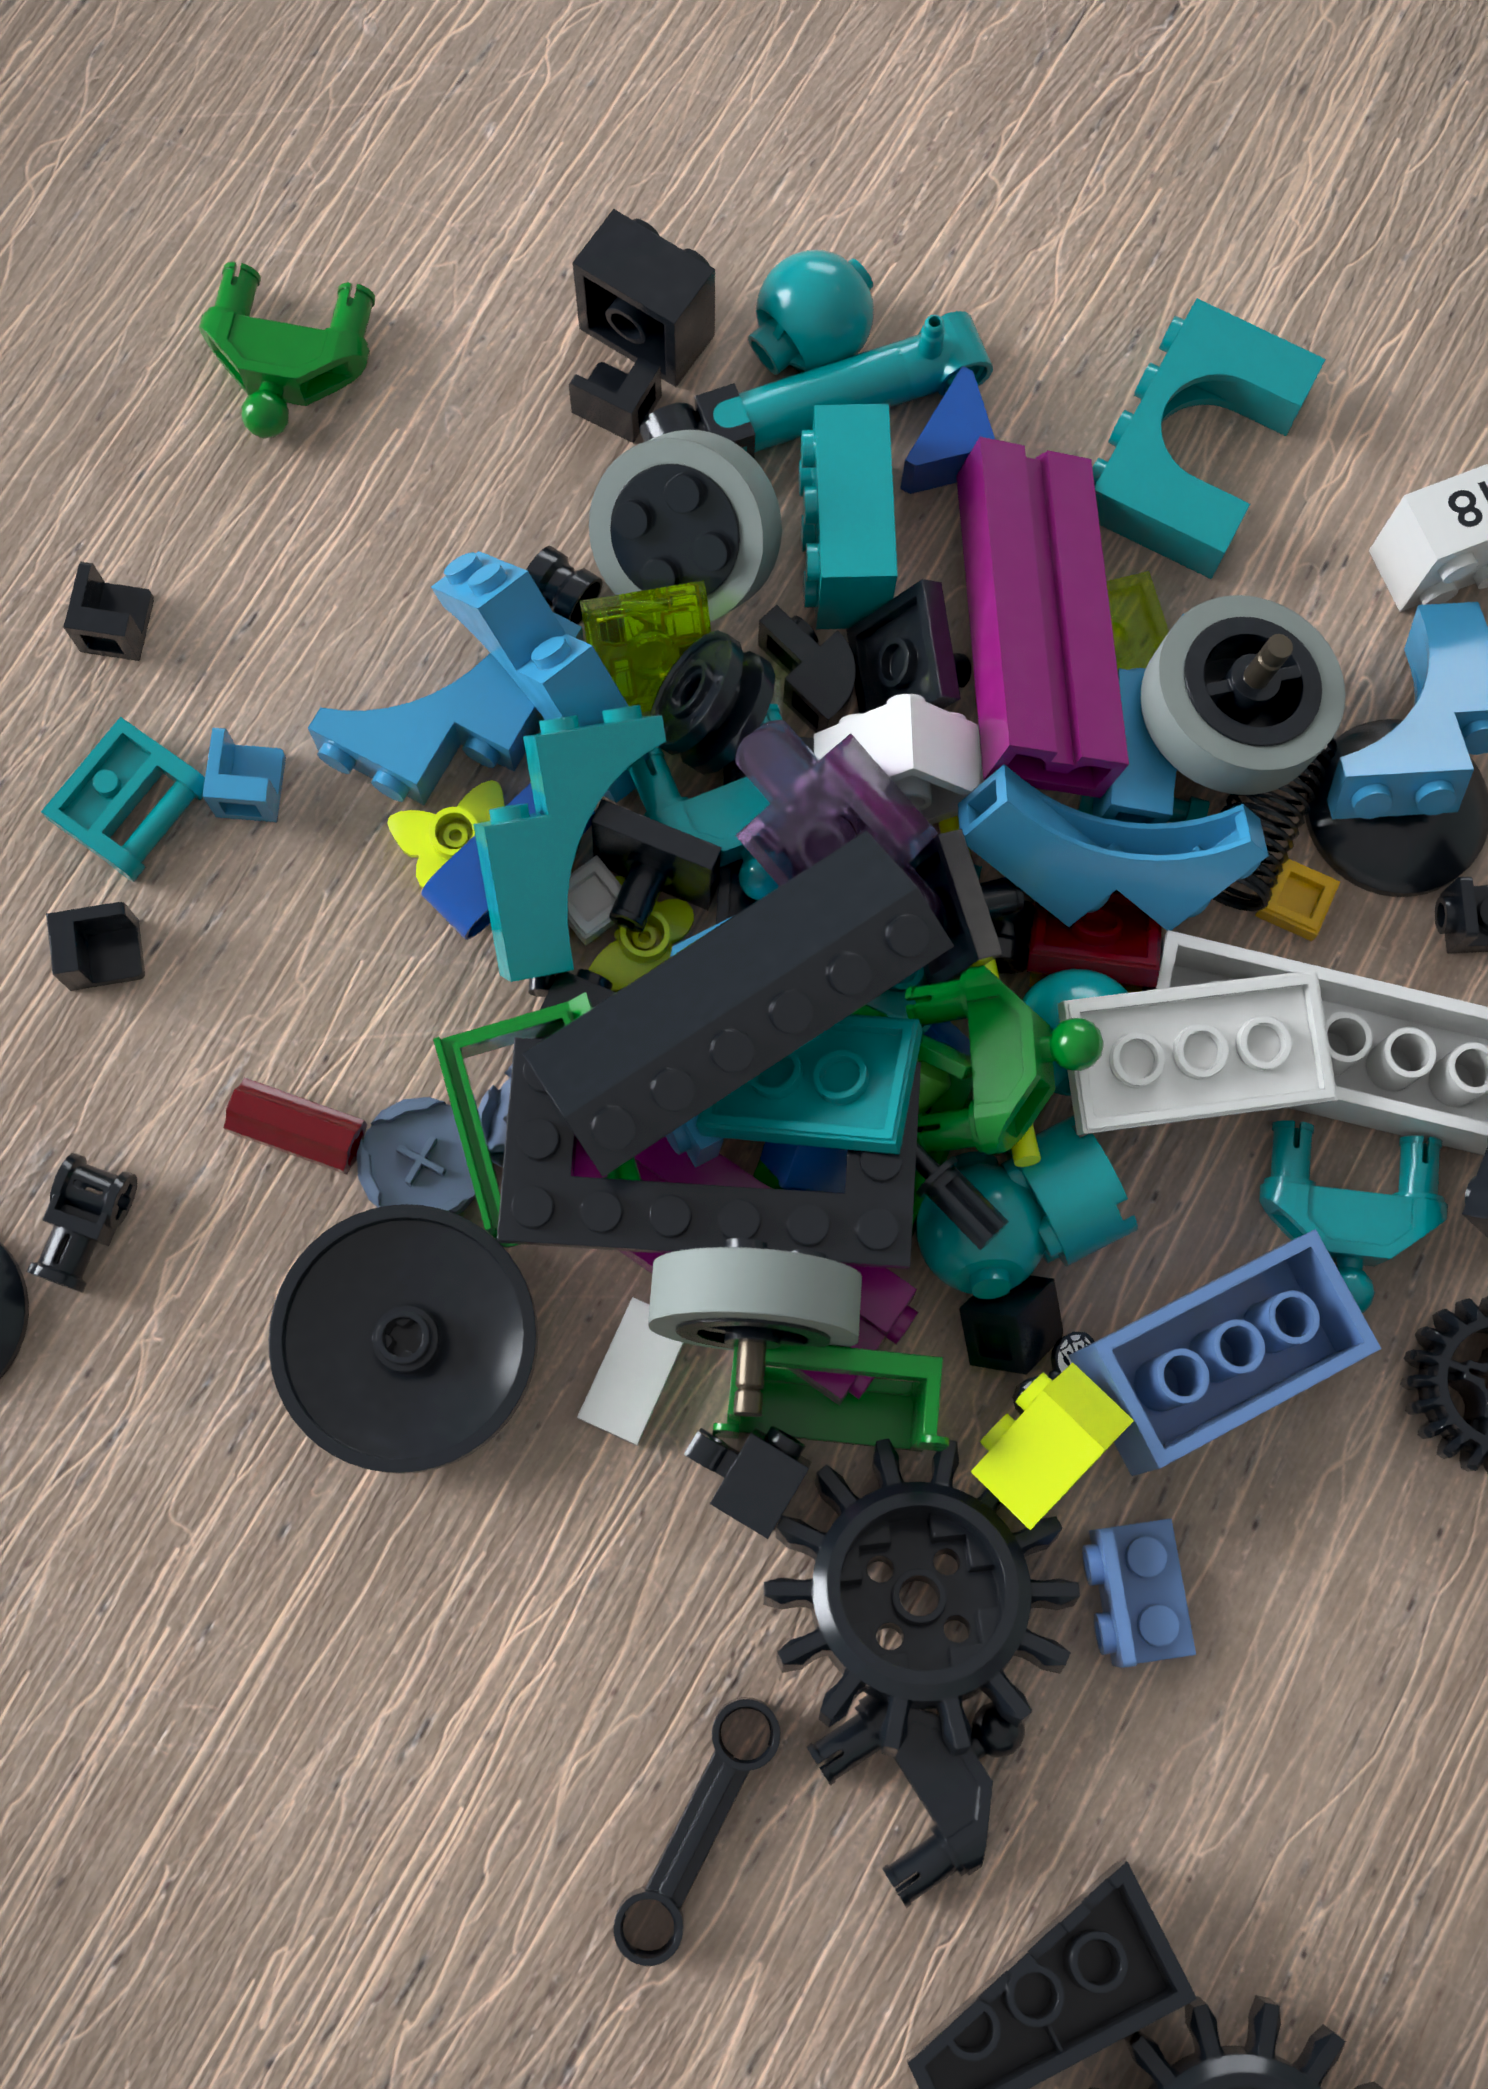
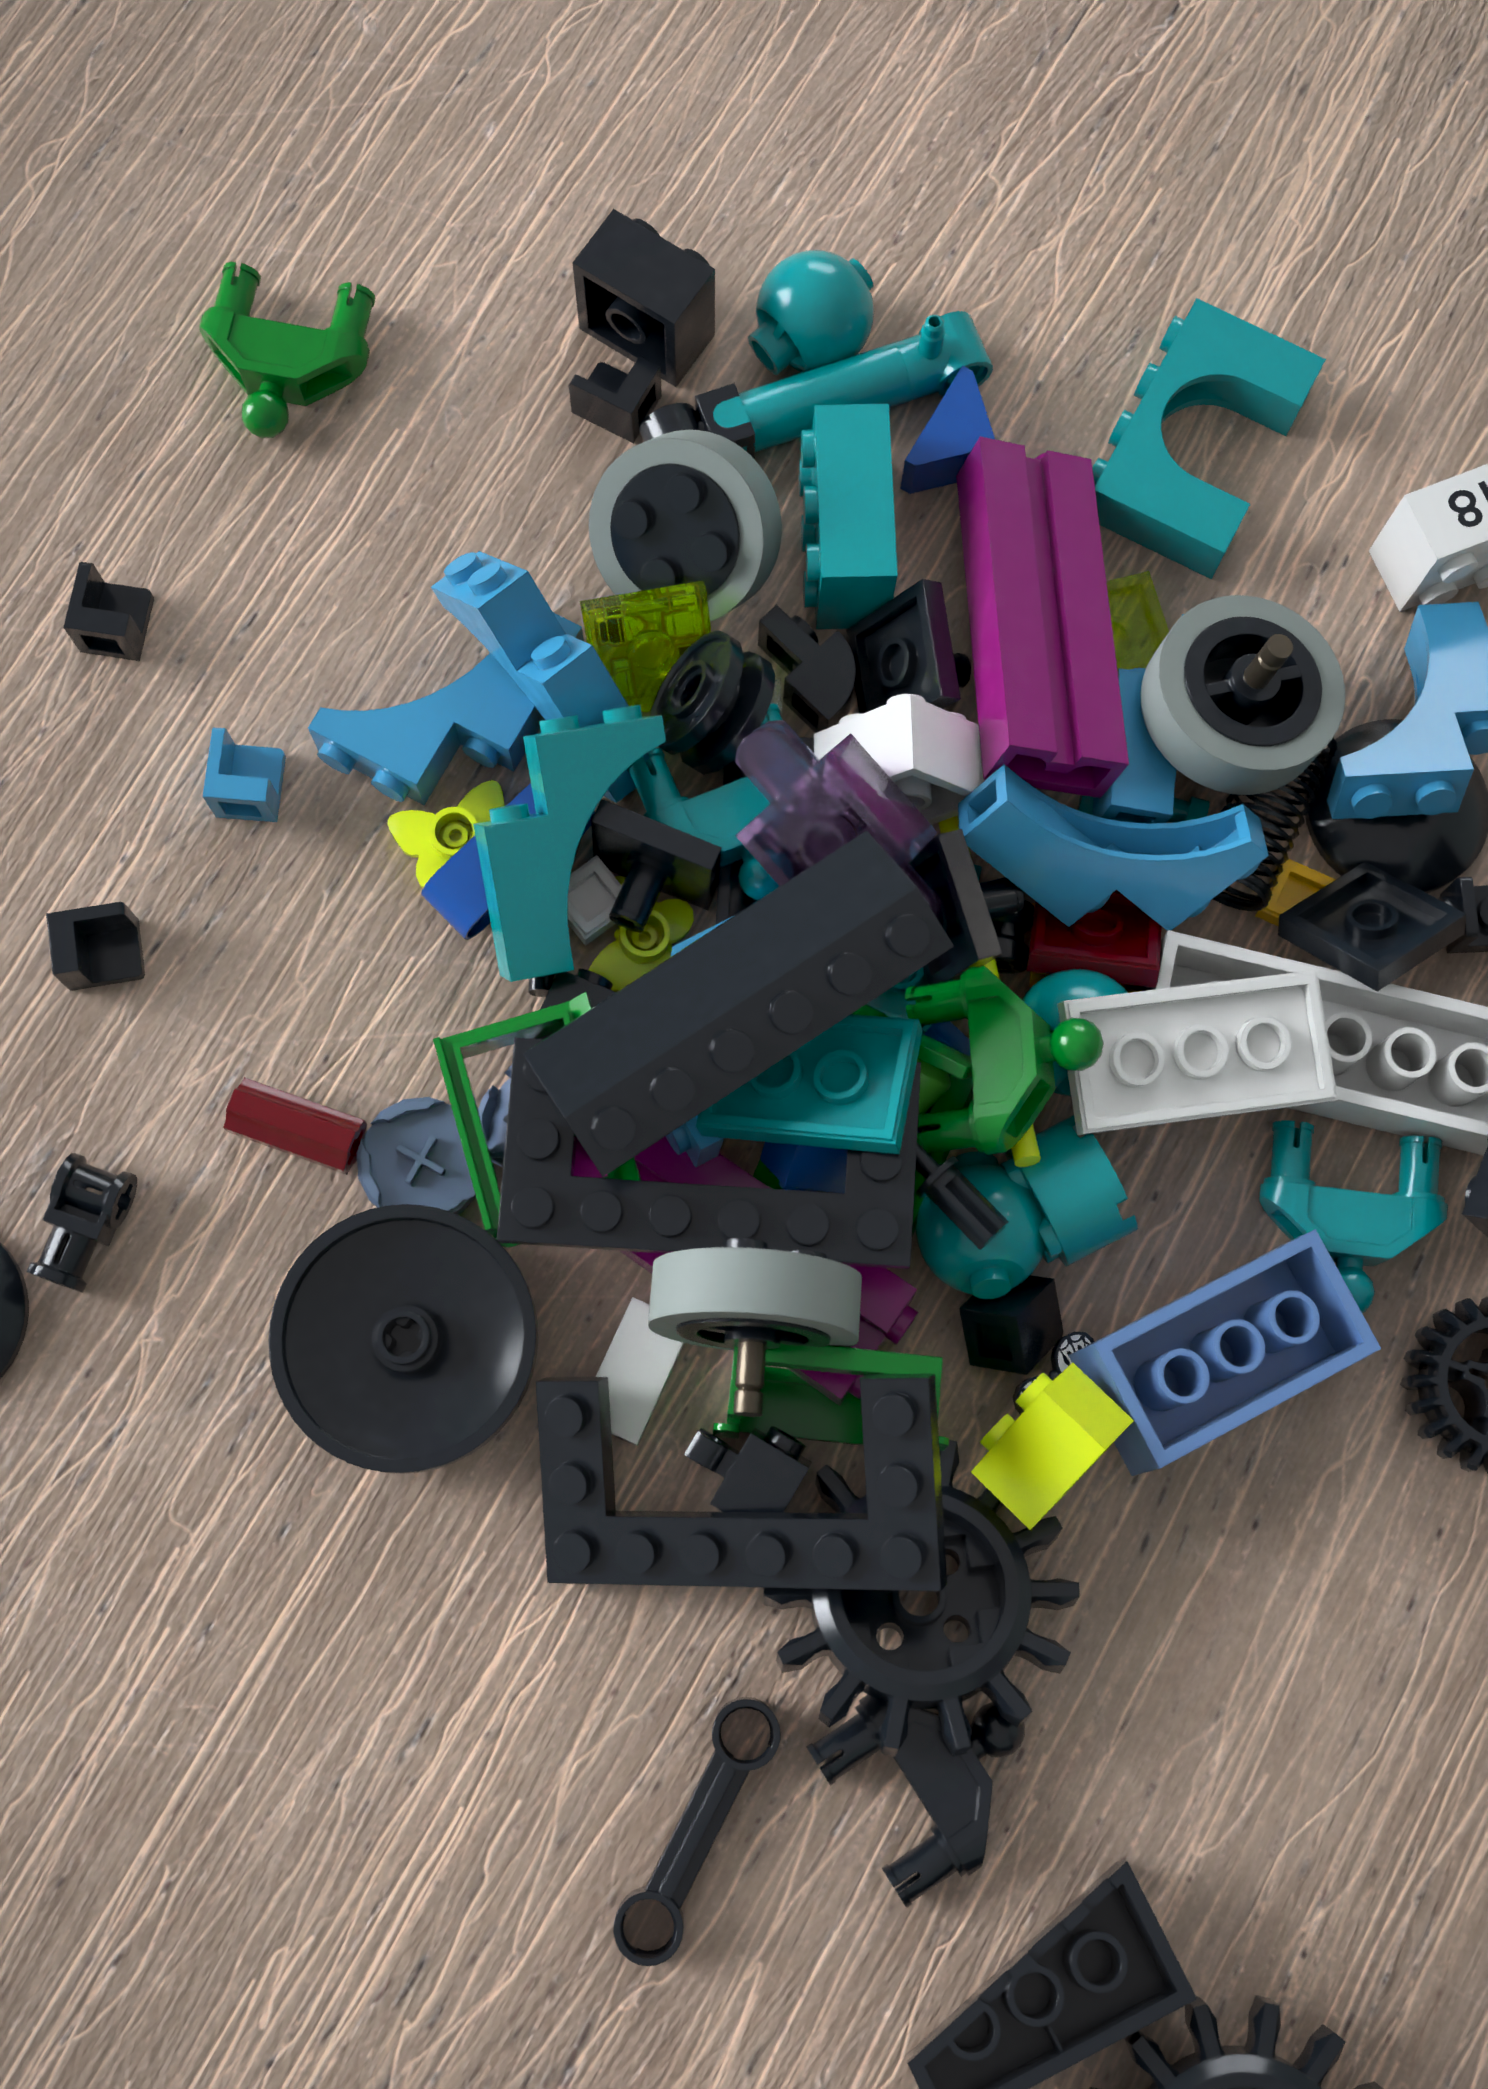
teal plate [41,716,205,882] -> none
black wheel [526,545,603,625] -> none
medium blue bracket [1082,1518,1196,1668] -> none
none -> black plate [536,1373,947,1591]
none -> black tile [1278,861,1466,992]

